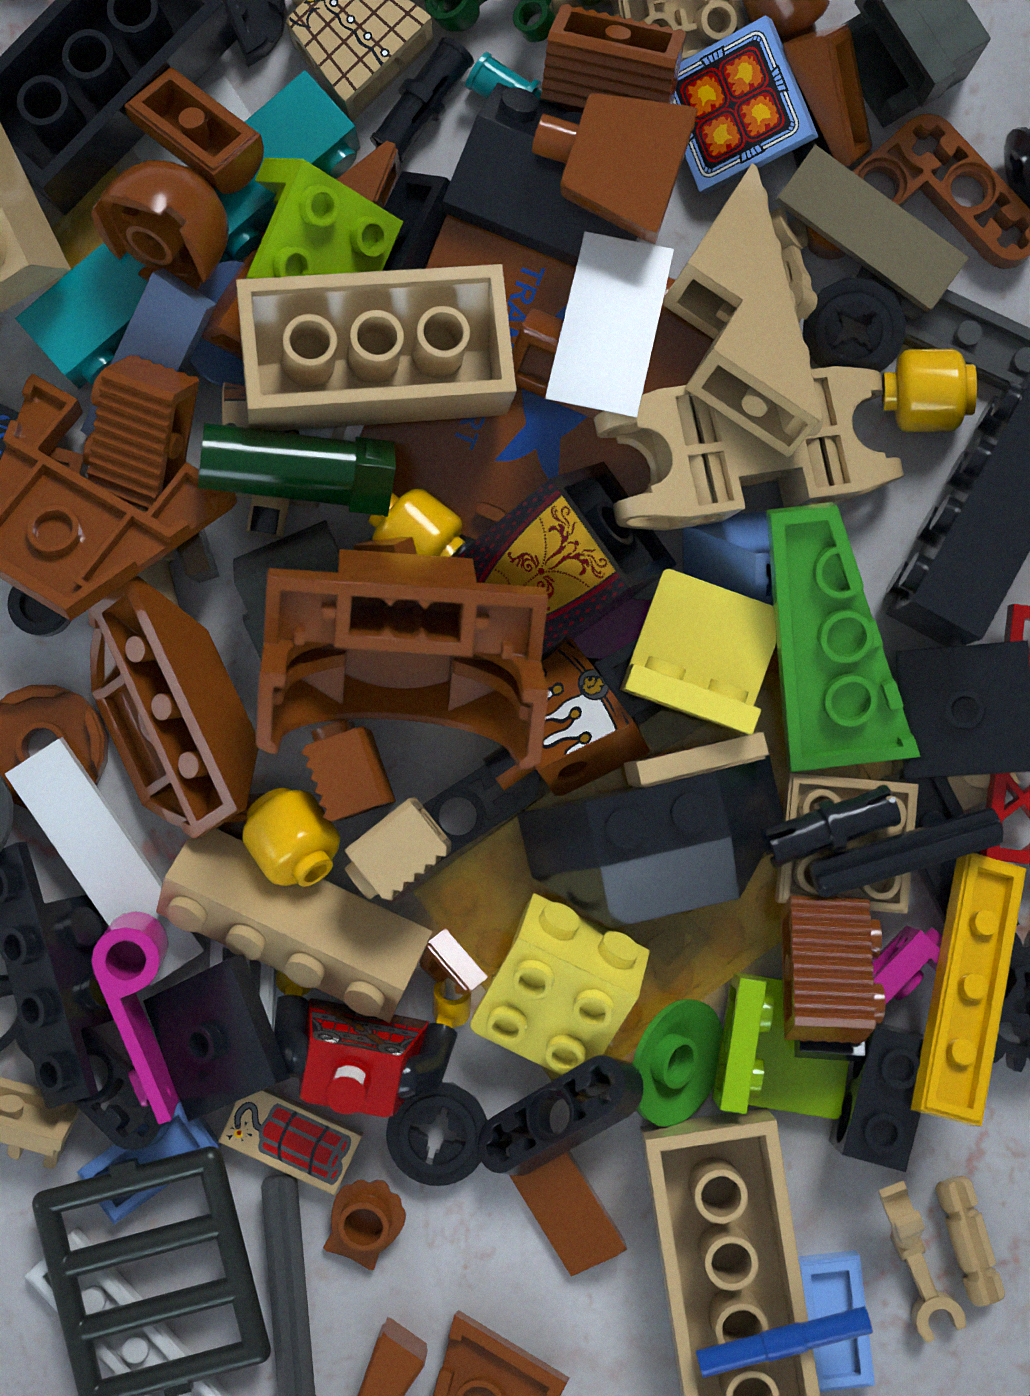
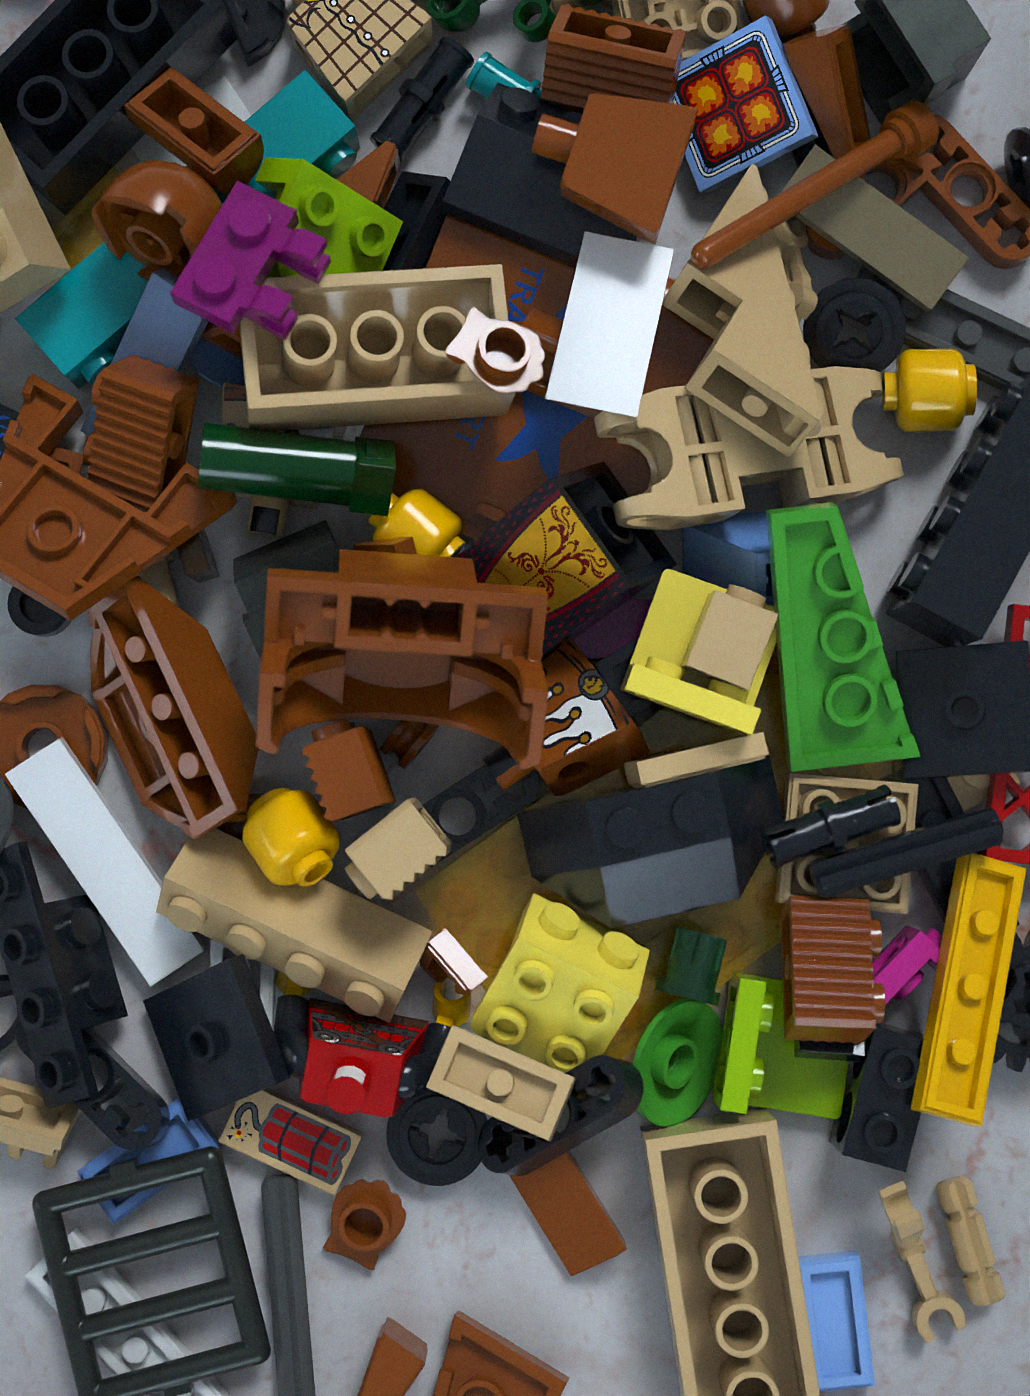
dark pink door [92,911,179,1125] -> none
blue piece [695,1306,873,1378] -> none
none -> magenta plate [170,181,331,340]
none -> dark orange bush [379,720,440,770]
none -> tan plate [426,1025,576,1142]
none -> animal [446,307,545,394]
none -> clear green bush [654,927,727,1006]
none -> tan brick [680,584,779,690]
none -> dark orange piece [691,100,939,268]

